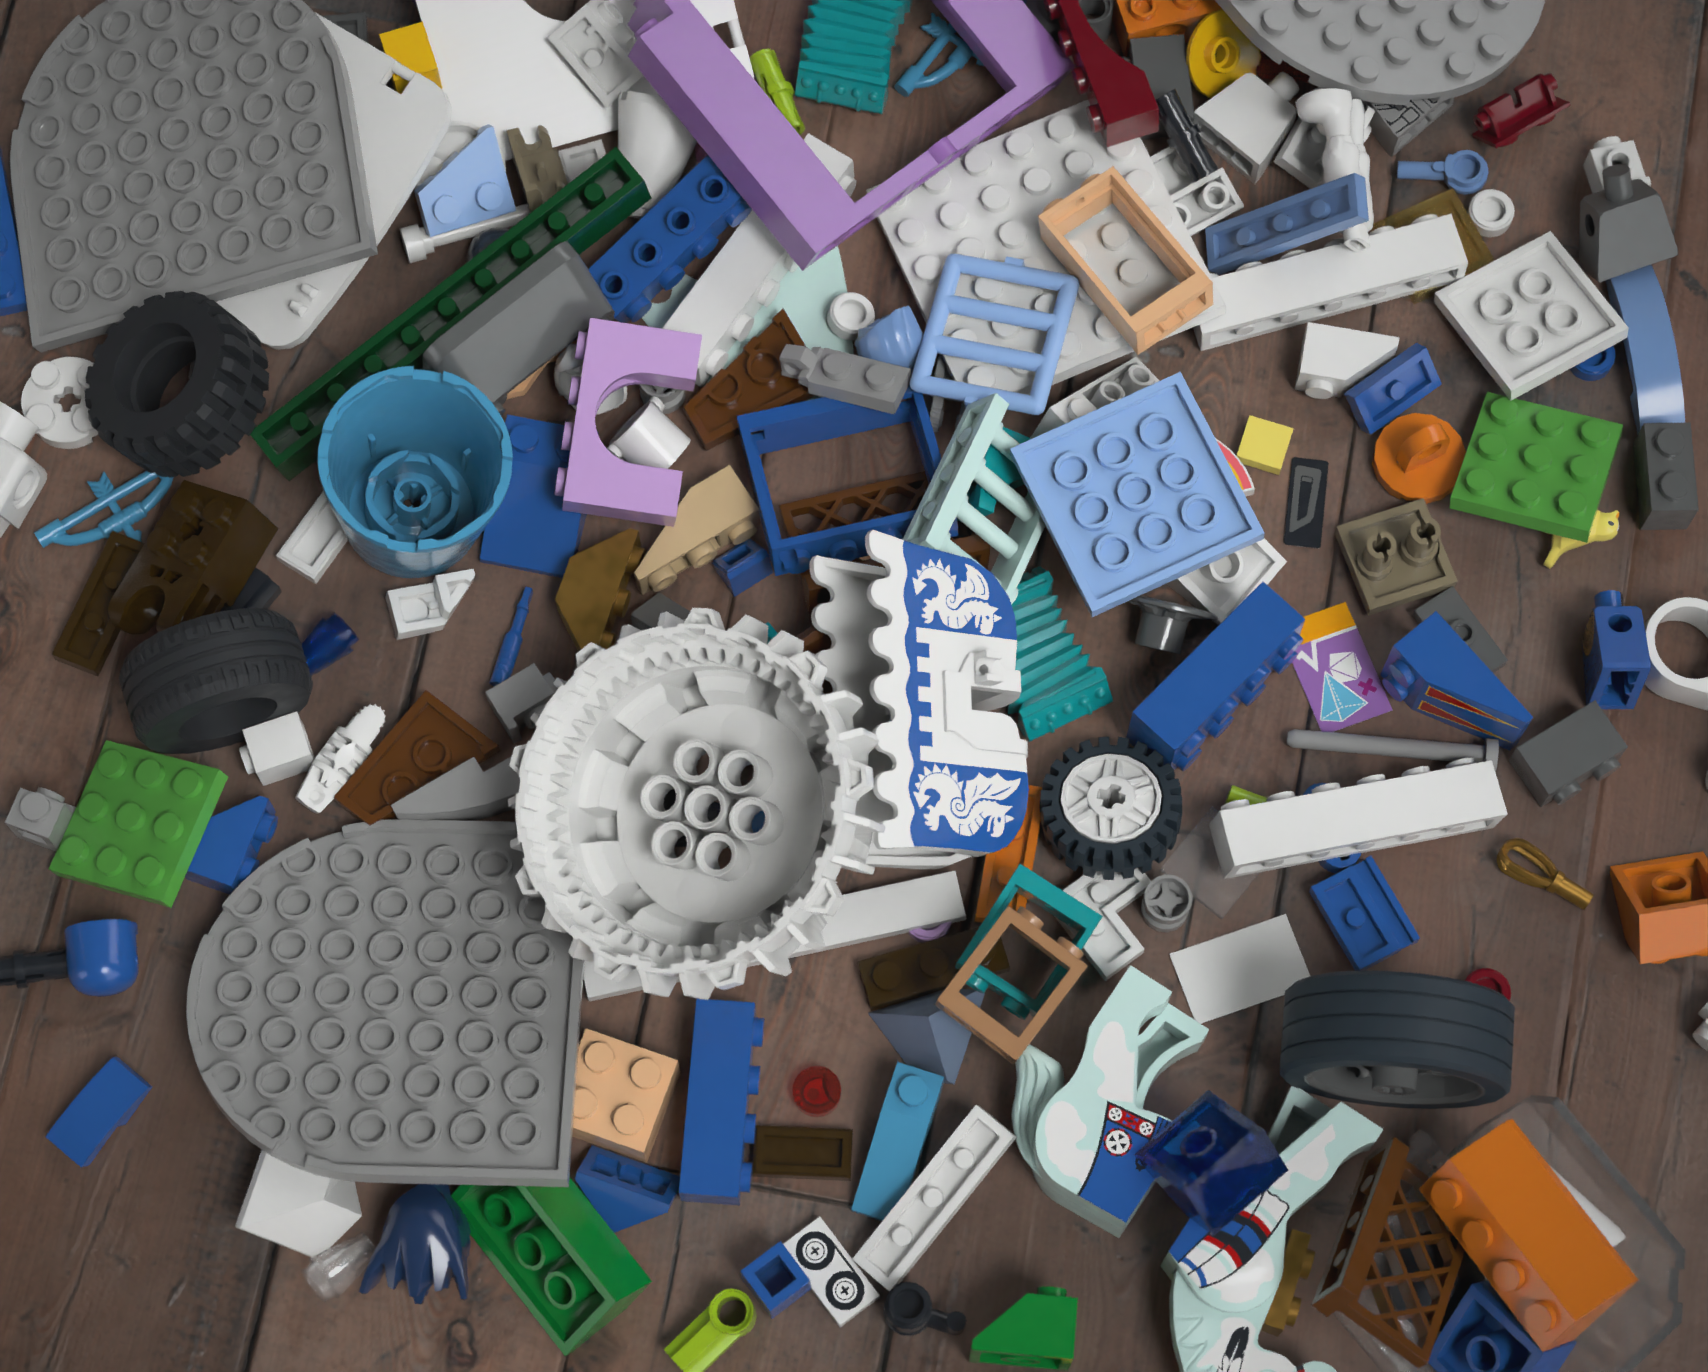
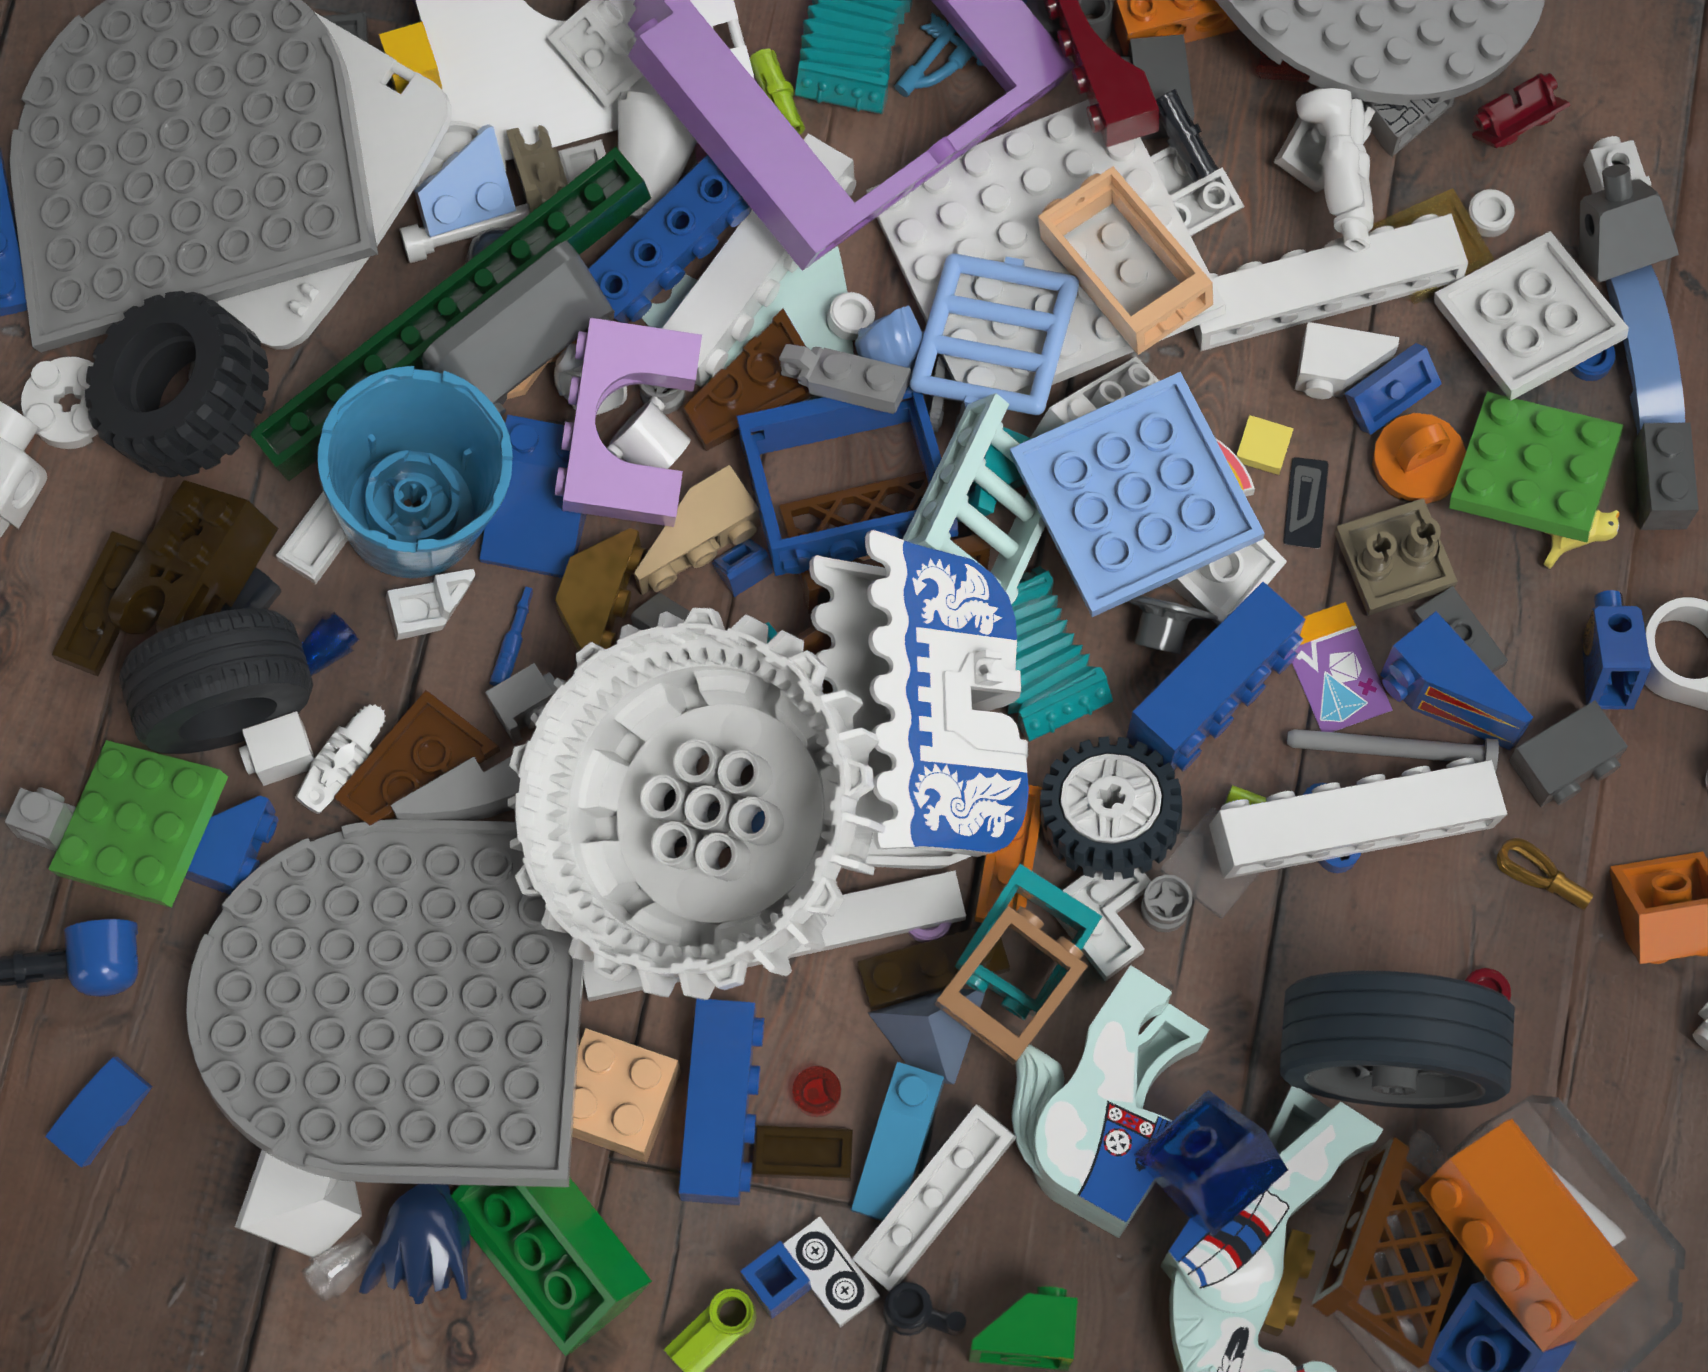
dark azure piece [33,471,174,548] -> none
blue slope [575,1145,680,1233] -> none
white sticker [1169,914,1310,1024] -> none
yellow dish [1186,9,1262,98] -> none
white torso [1193,72,1299,184] -> none
medium blue plate [1205,173,1369,275] -> none
blue plate [1309,856,1420,971] -> none
medium blue plate [1397,150,1489,195] -> none

